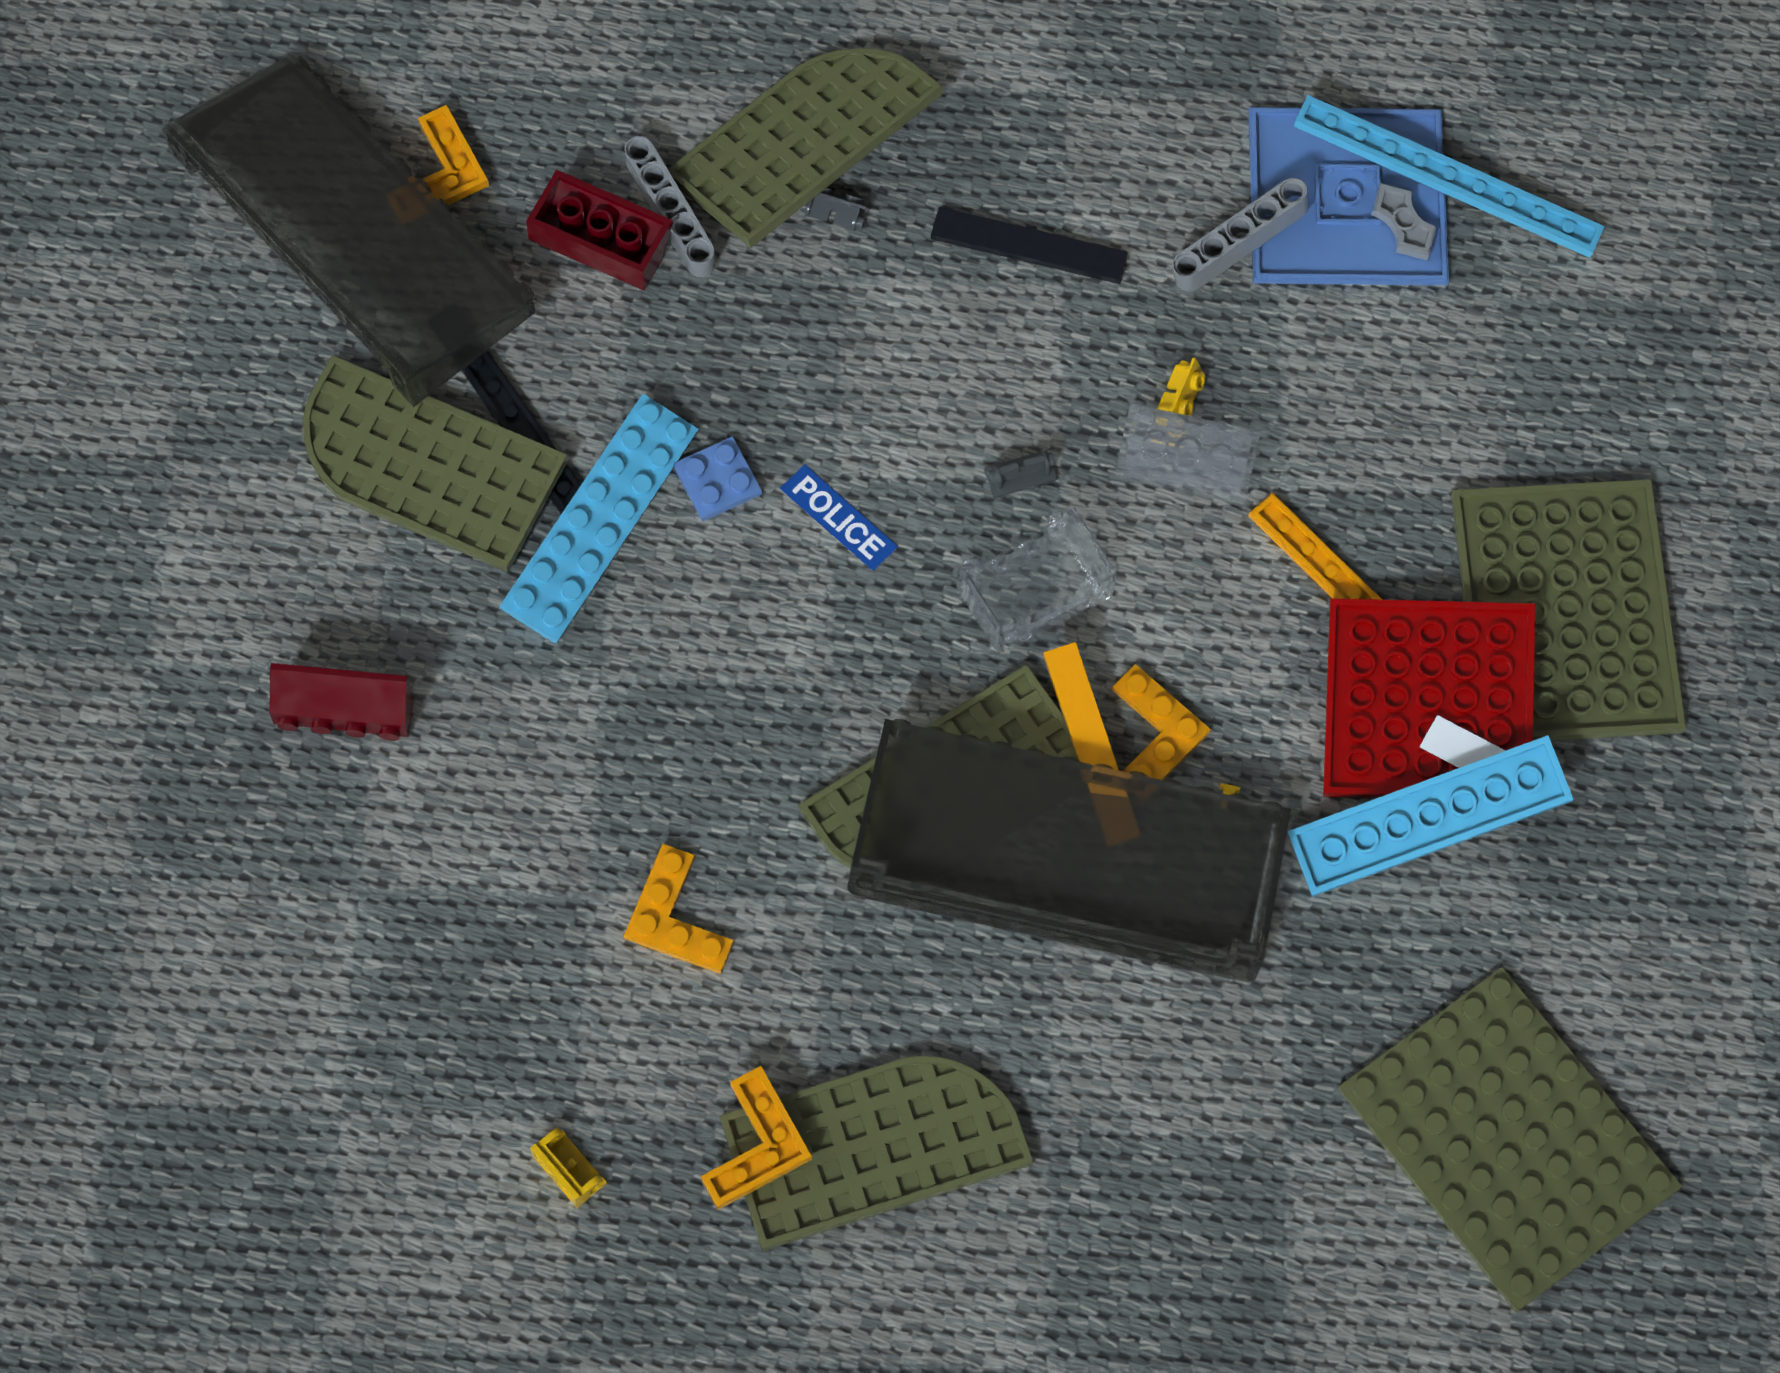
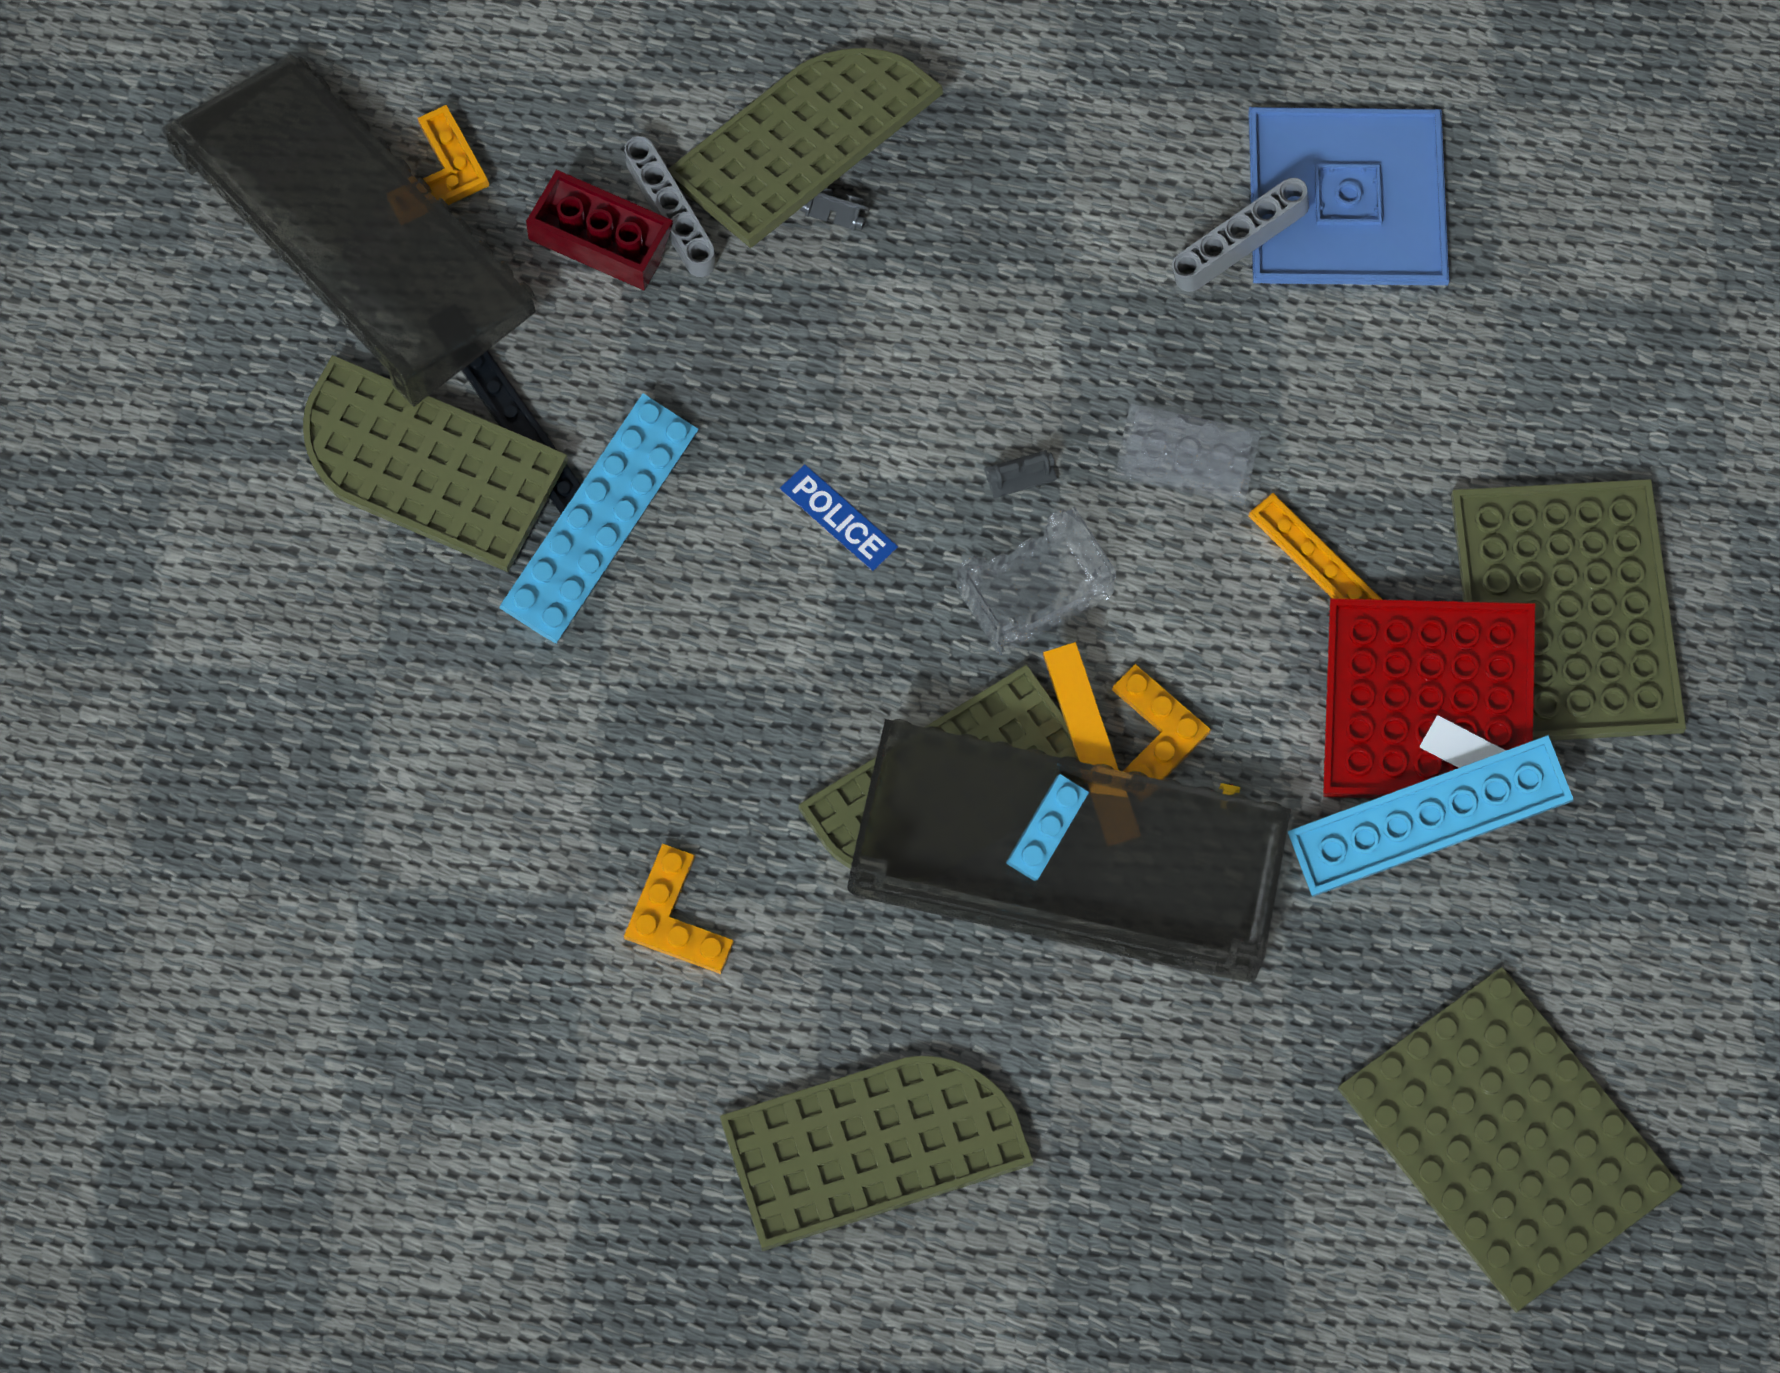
dark red slope [269,663,414,741] -> none
yellow hinge [530,1127,607,1208] -> none
medium blue plate [673,436,762,522] -> none
light orange plate [700,1066,812,1210] -> none
black tile [931,207,1128,284] -> none
yellow hinge [1156,358,1205,430] -> none
medium azure plate [1293,95,1605,258] -> none
light grey tile [1371,183,1436,261] -> none
none -> medium azure plate [1006,774,1089,881]

